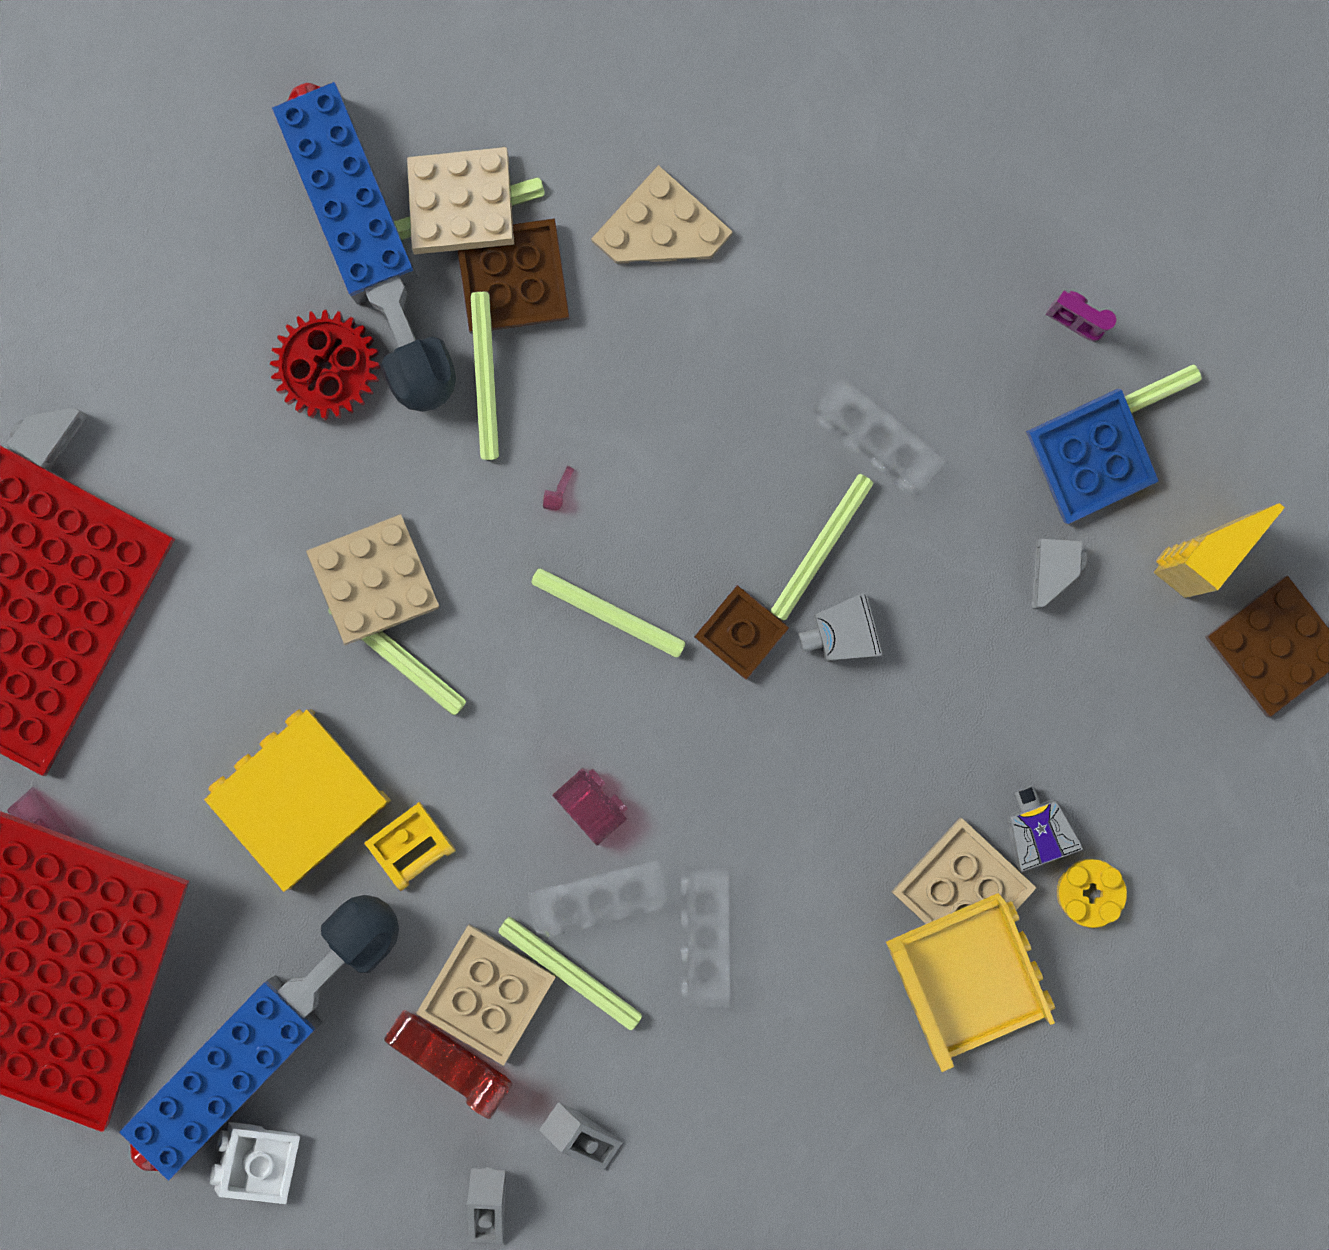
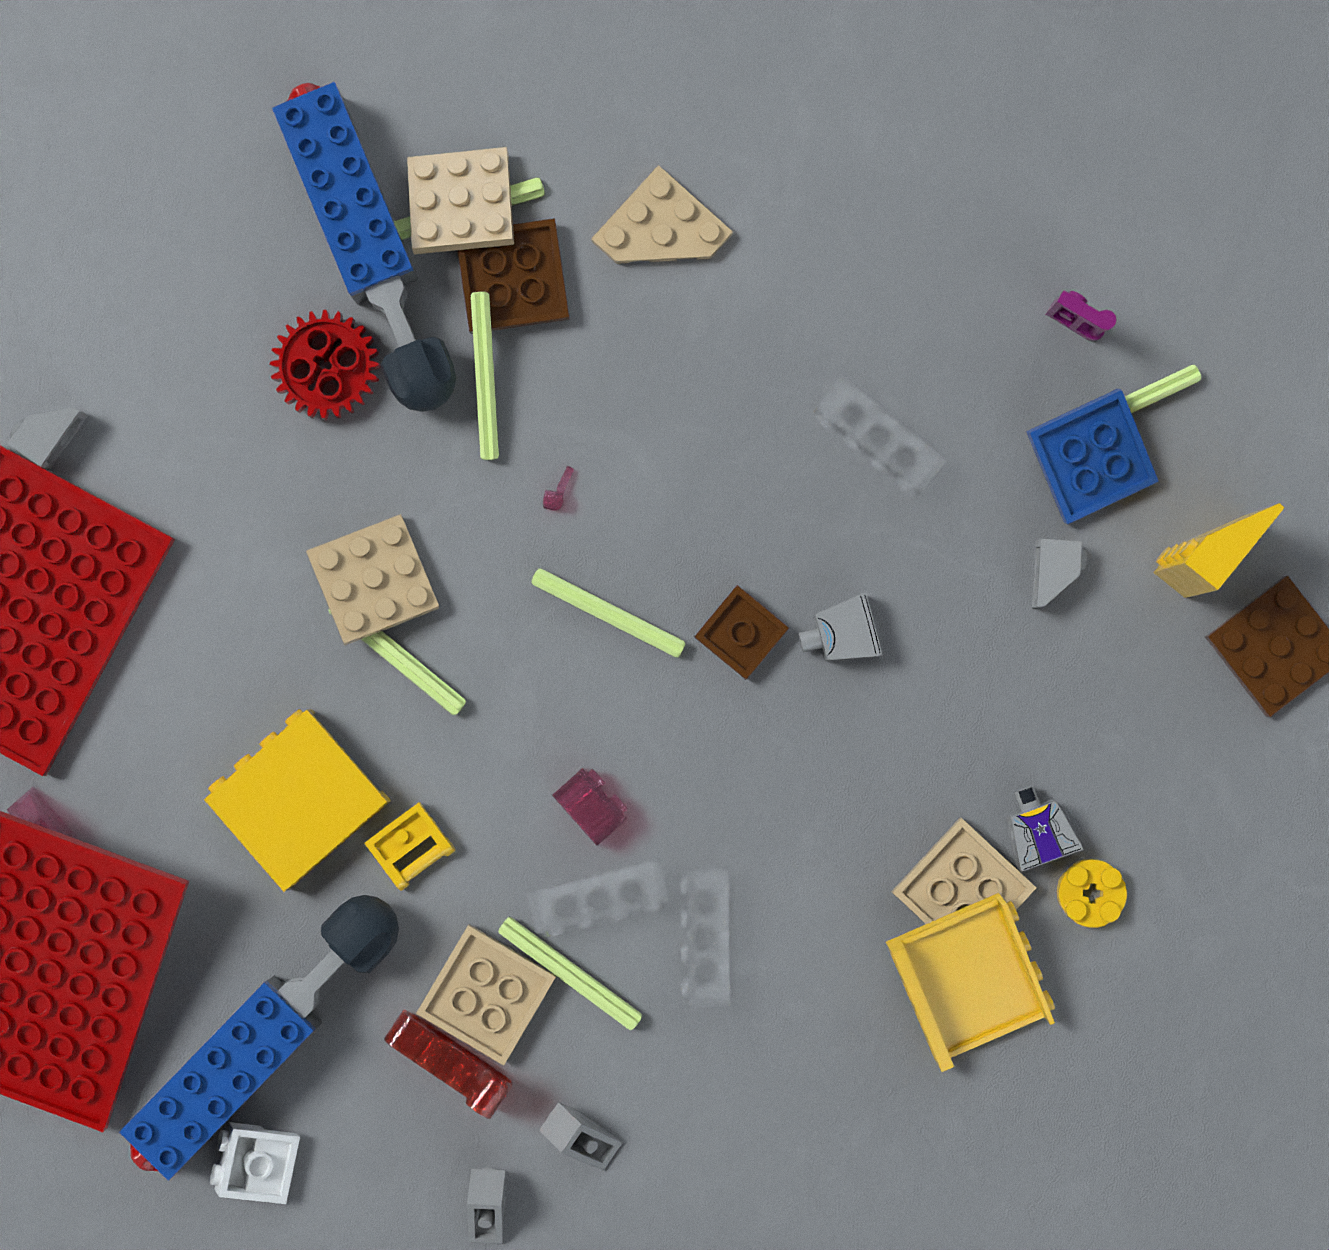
yellowish green axle [771,474,873,621] -> none

